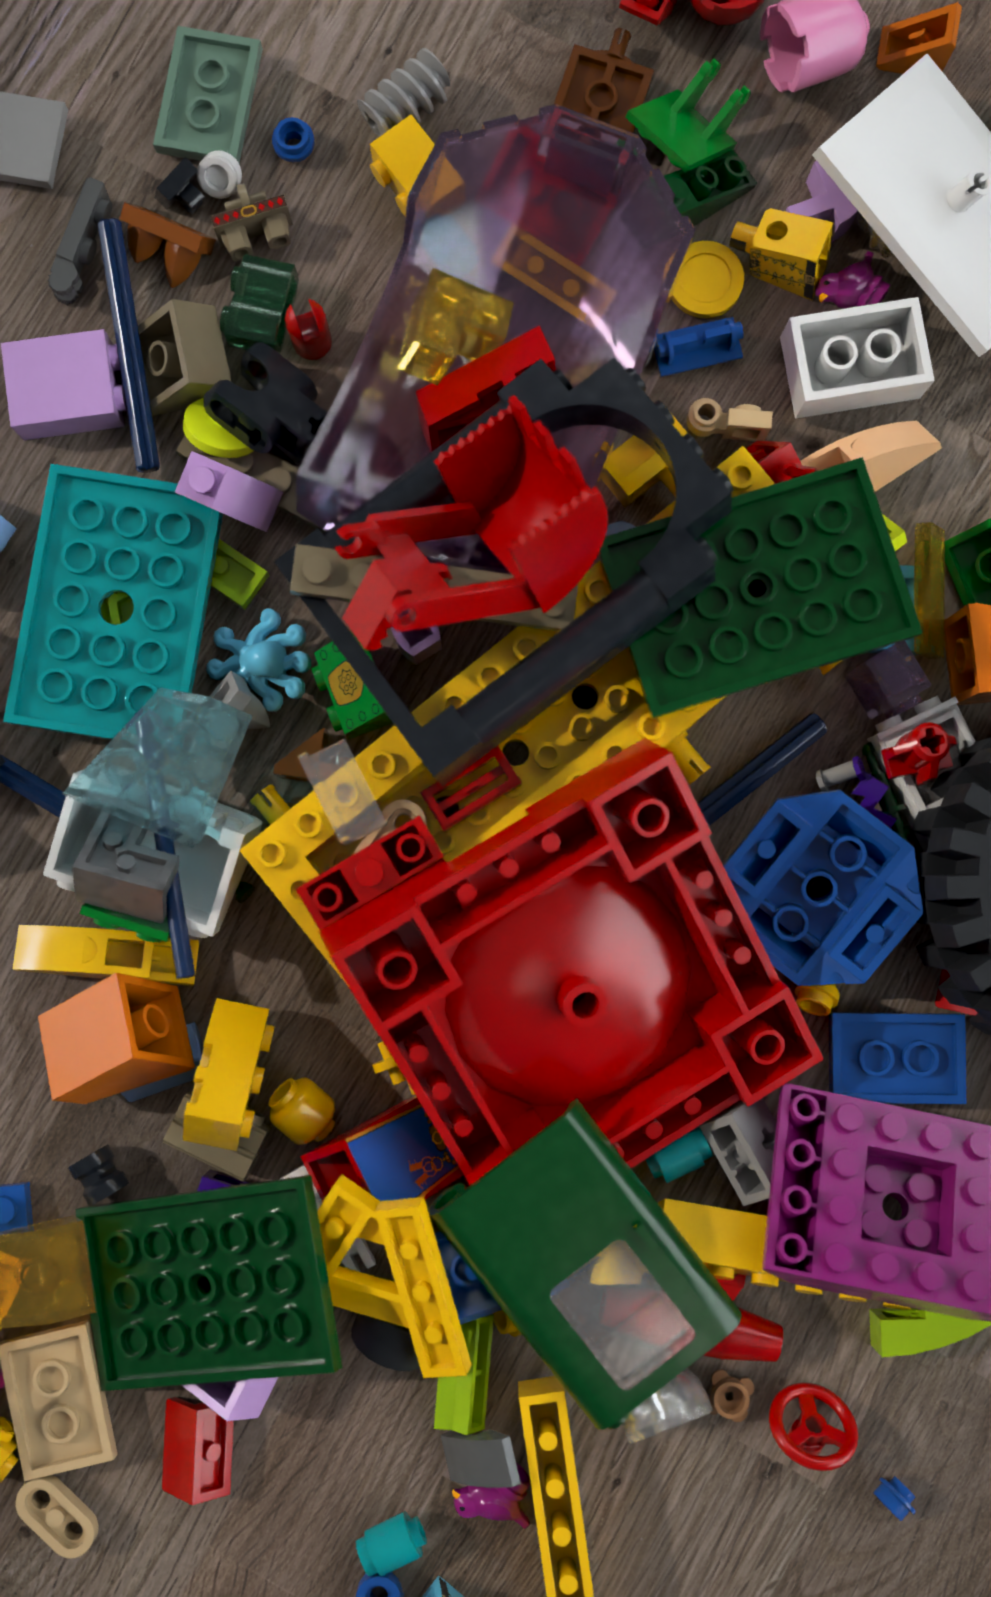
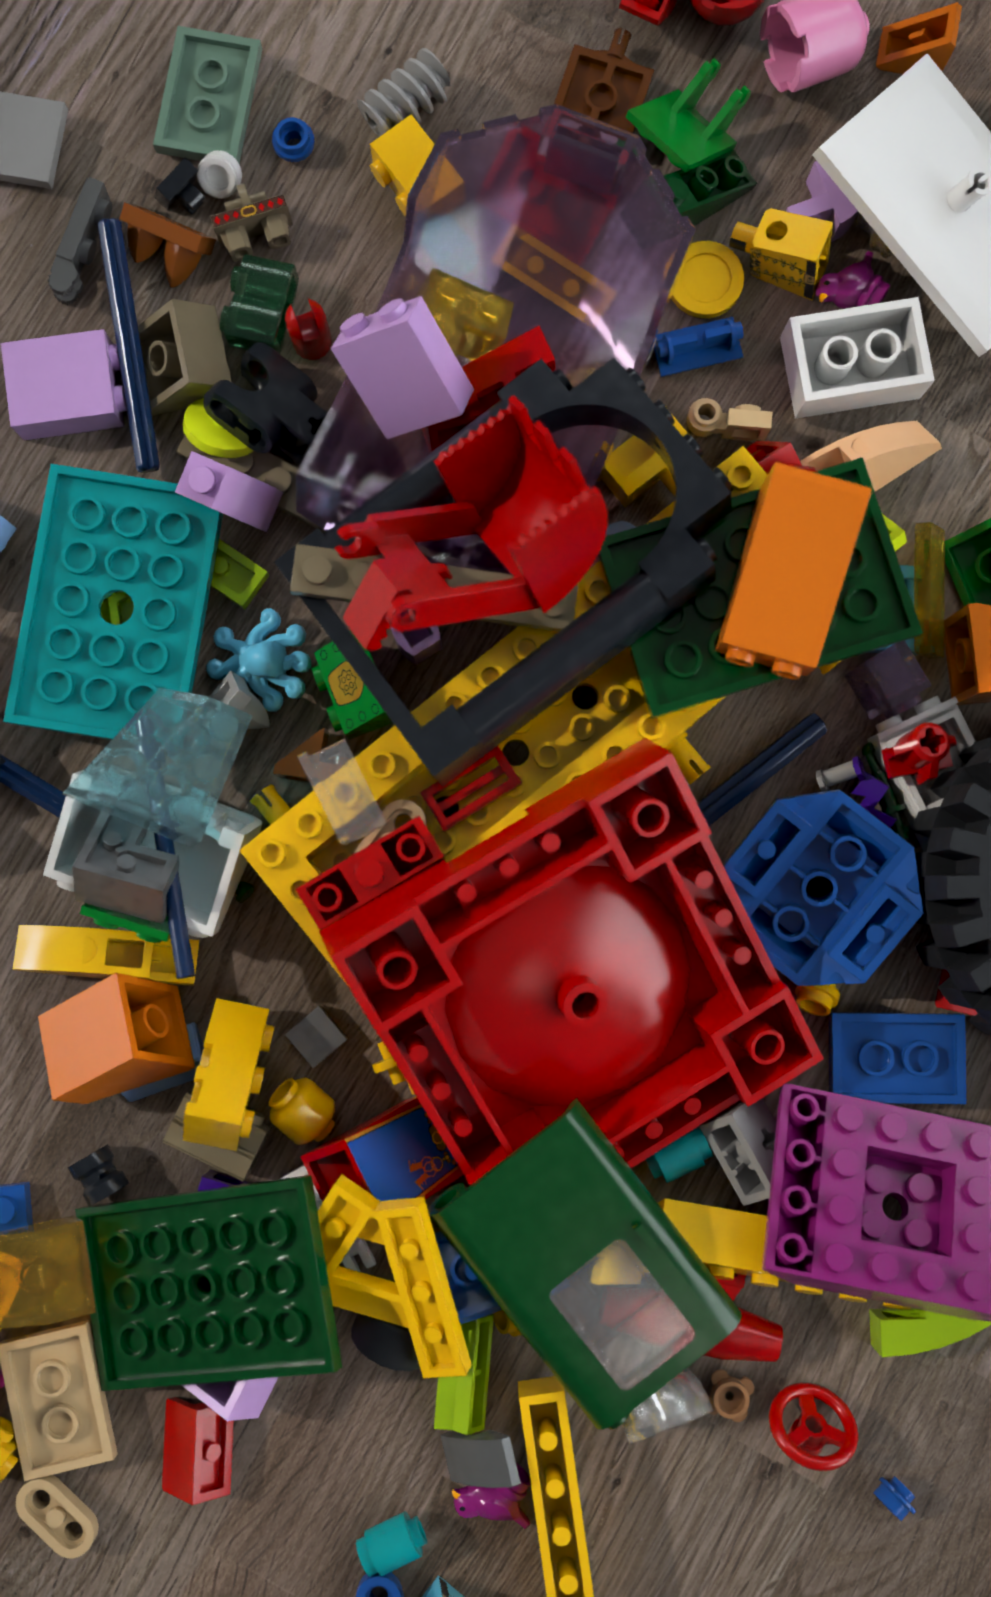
none -> flat silver tile [285,1005,348,1068]
none -> lavender brick [331,296,474,439]
none -> orange slope [715,462,872,680]

